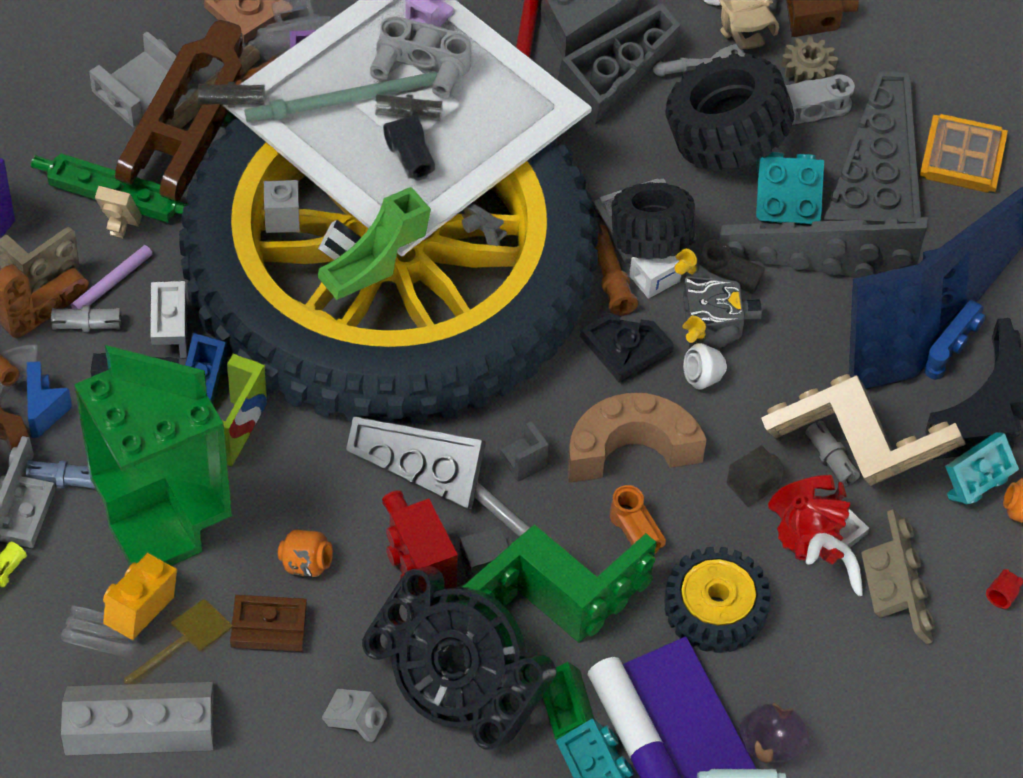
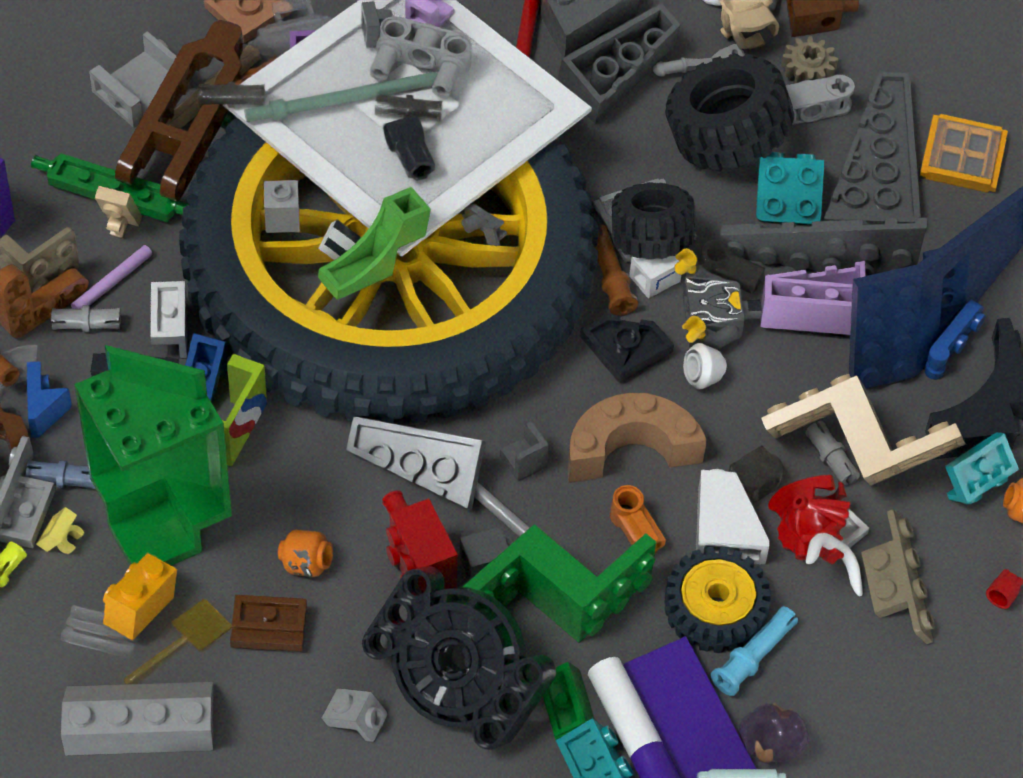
none -> light yellow tile [36,507,84,554]
none -> dark grey tile [361,1,393,48]
none -> white slope [696,469,769,564]
none -> medium azure pin [711,606,798,696]
none -> lavender wedge [761,261,865,335]

